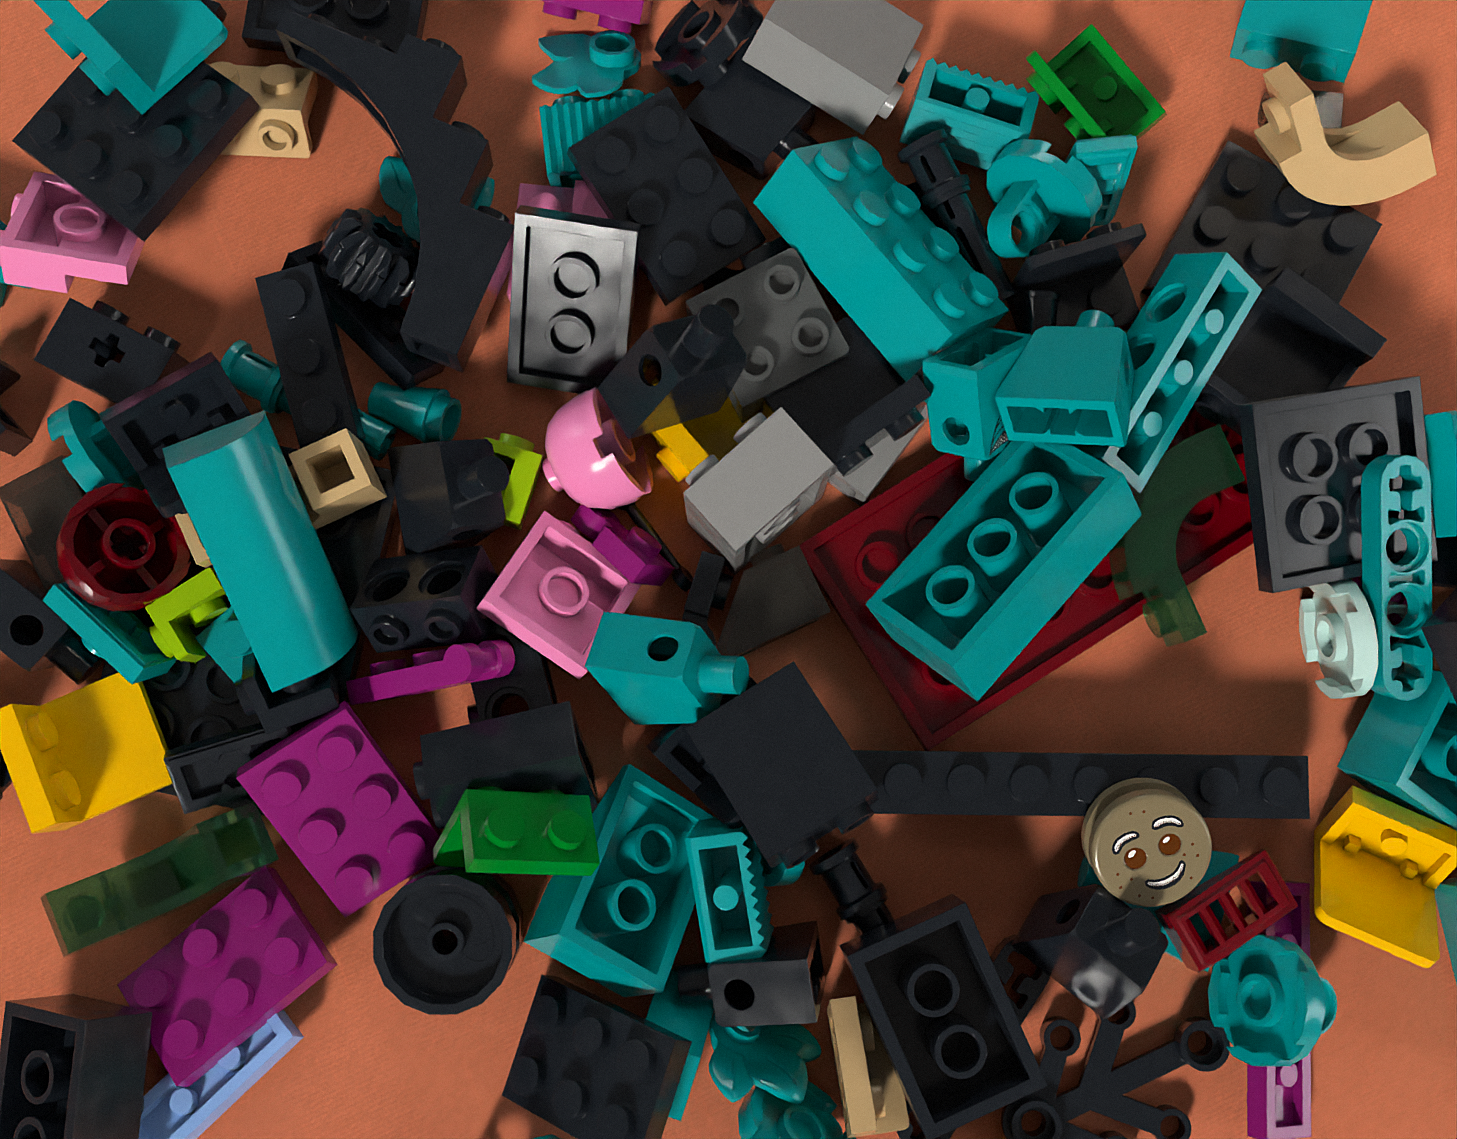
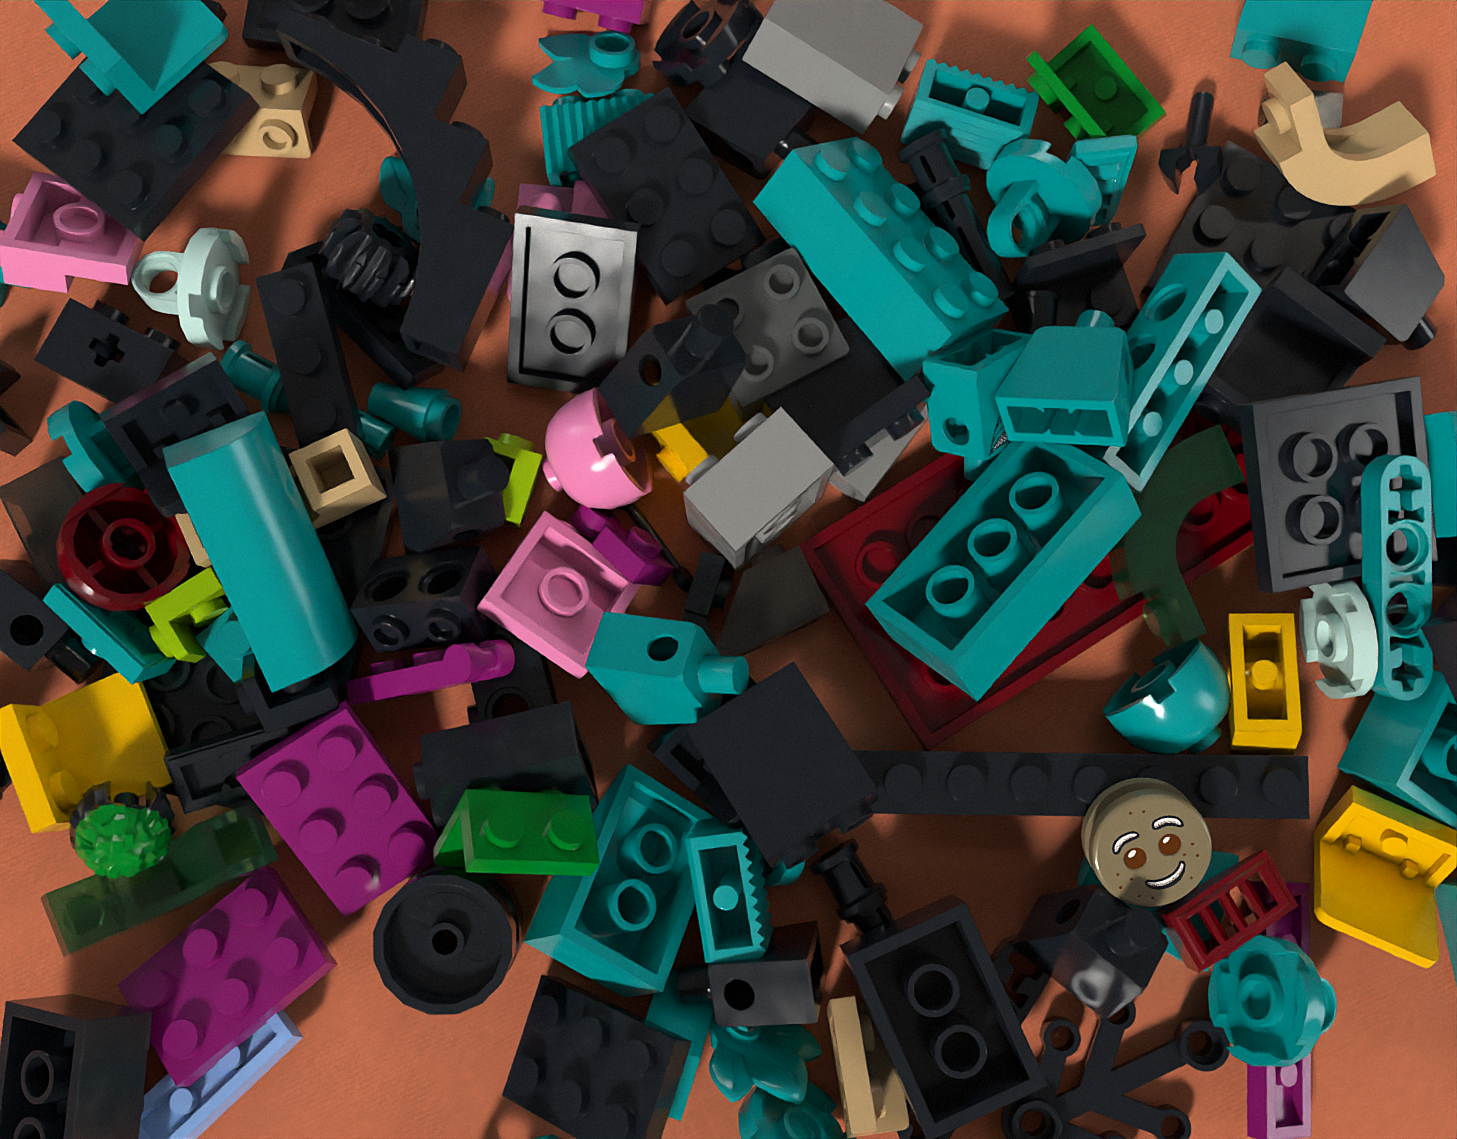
none -> green piece [69,780,176,879]
none -> light aqua tile [131,227,251,350]
none -> teal cylinder [1103,637,1231,754]
none -> black bar [1158,92,1224,194]
none -> yellow brick [1224,613,1302,755]
none -> black torso [1308,204,1445,350]

